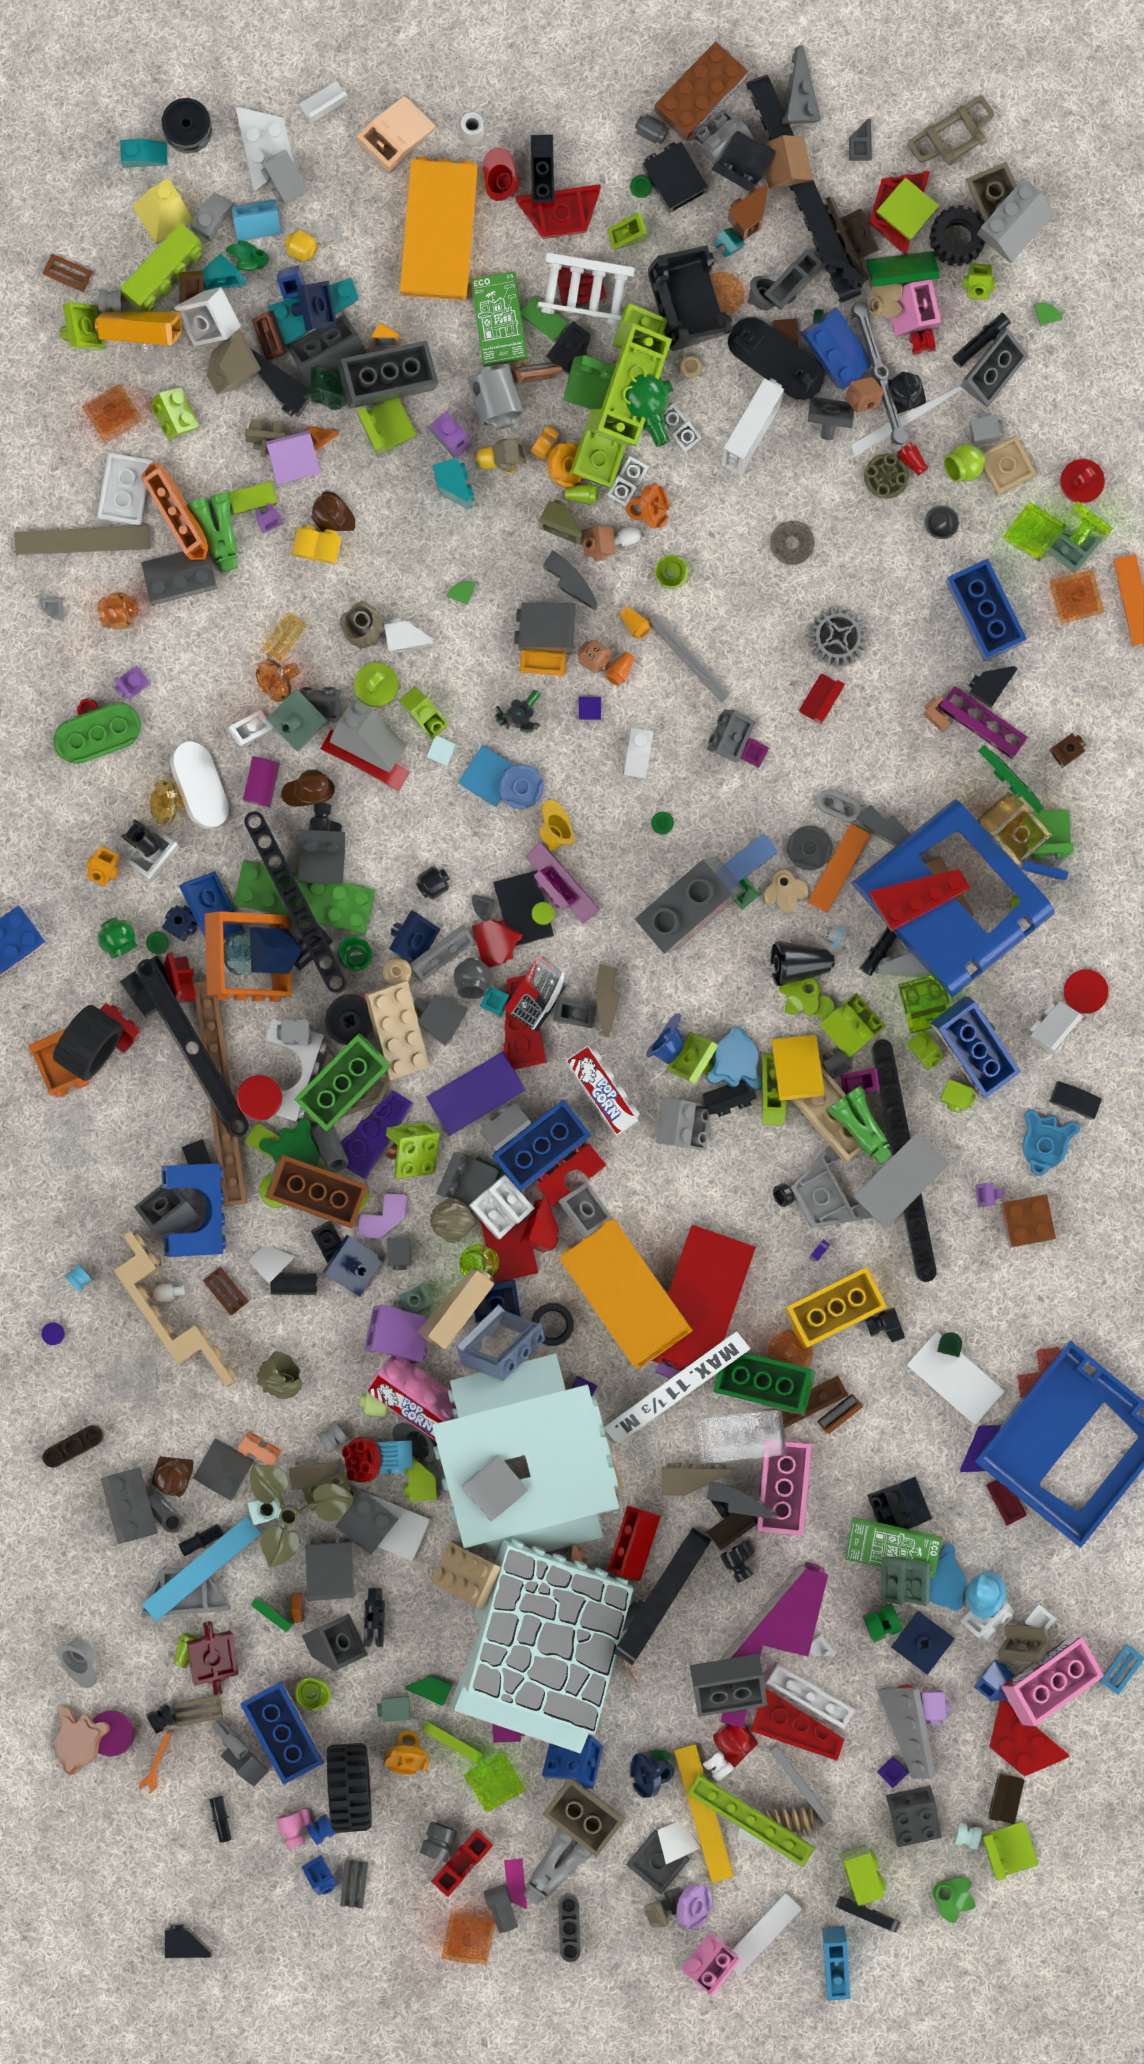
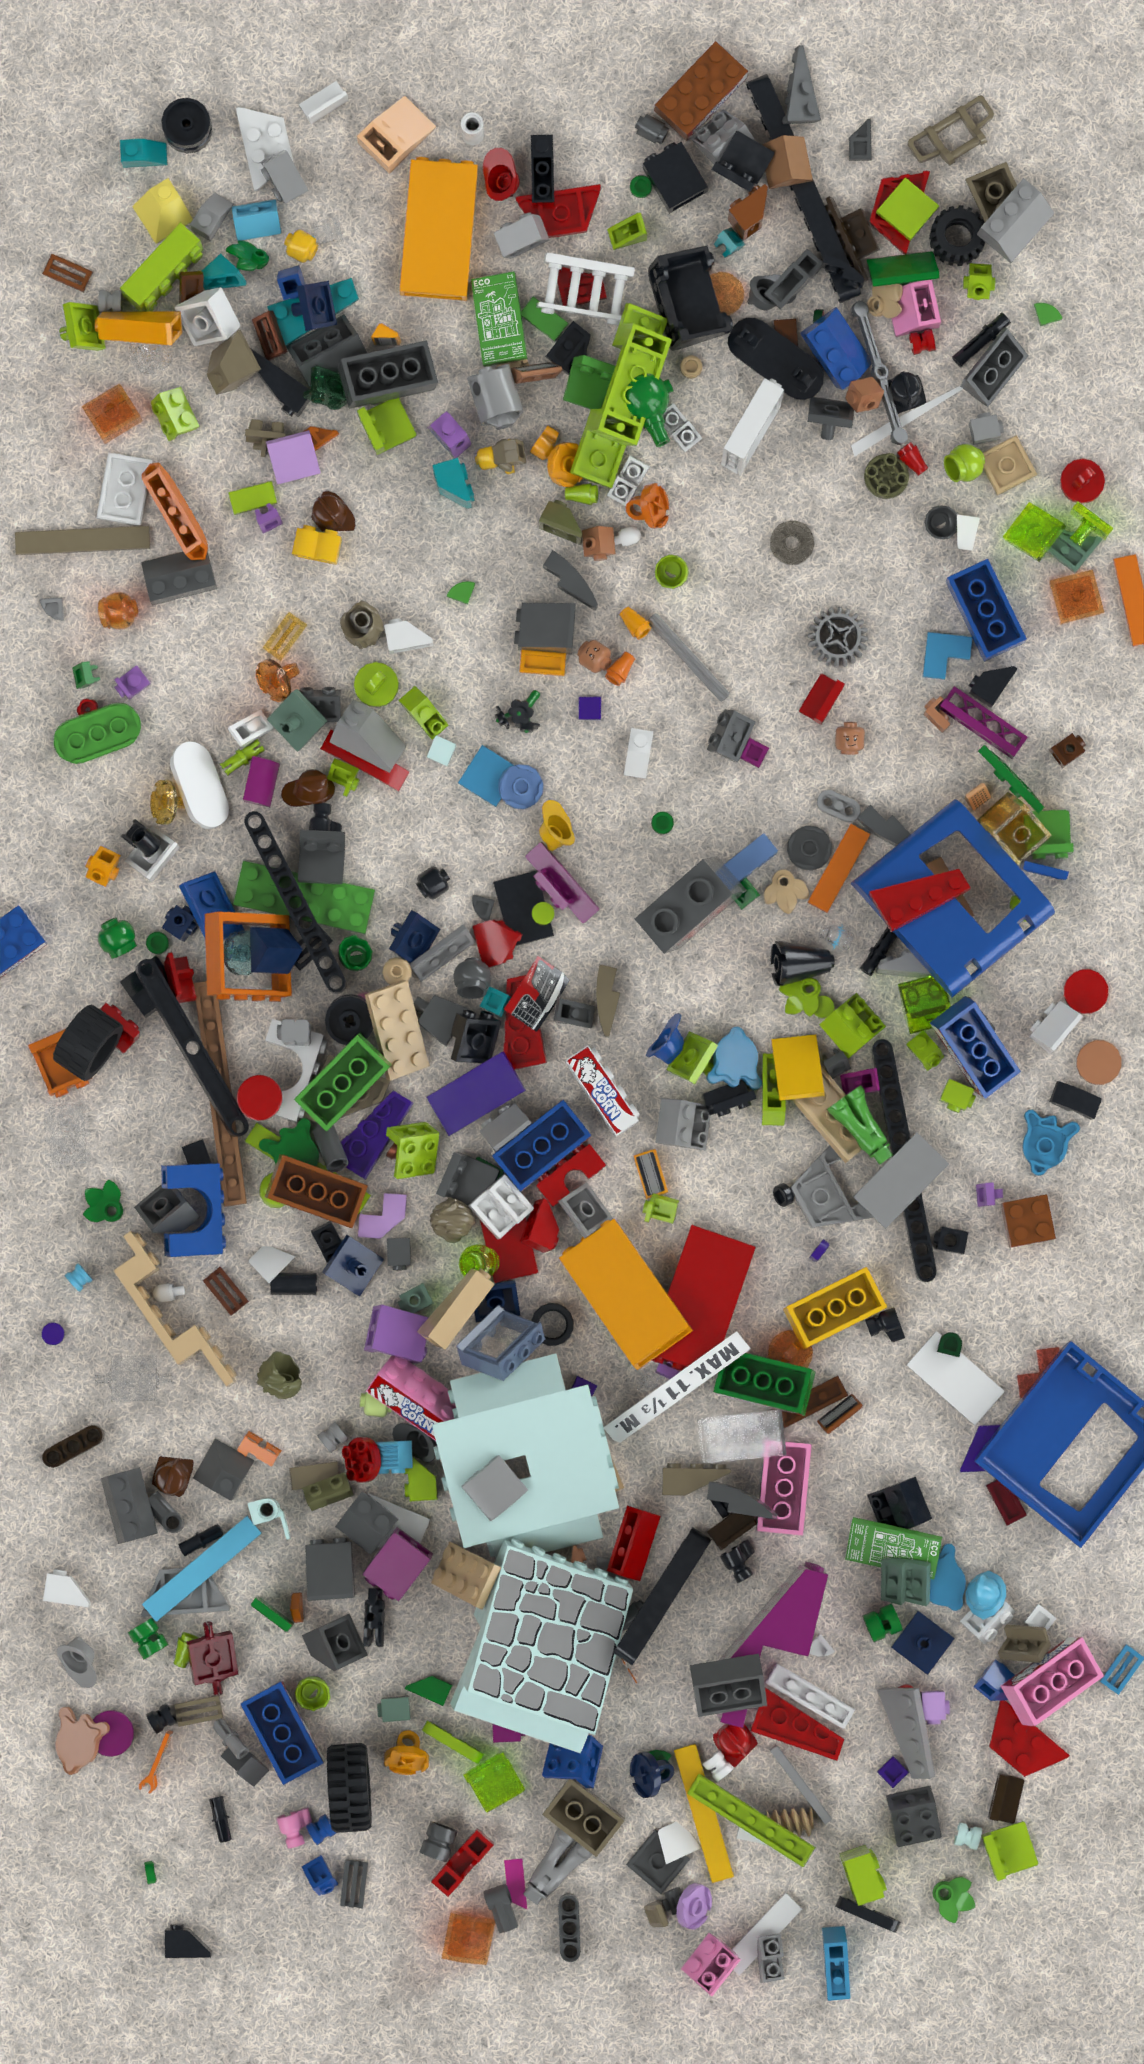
bright green piece [188,492,238,573] -> none
olive plant [250,1465,354,1567] -> none
none -> white slope [43,1569,91,1607]
none -> green tile [72,661,100,689]
none -> green plate [83,1180,123,1223]
none -> green wheel [127,1617,169,1660]
none -> green tile [144,1861,157,1885]
none -> lime pin [220,739,265,776]
none -> lime bracket [327,758,360,797]
none -> magenta brick [362,1527,433,1601]
none -> black plate [451,1009,502,1063]
none -> light grey brick [494,213,550,259]
none -> slope [634,1149,668,1199]
none -> lime bracket [642,1193,679,1224]
none -> light grey slope [757,1934,785,1983]
none -> nougat head [835,722,865,755]
none -> dark azure tile [923,632,973,680]
none -> black brick [933,1227,969,1255]
none -> white sticker [957,515,980,551]
none -> light nougat slope [964,783,991,810]
none -> nougat tile [1076,1040,1121,1085]

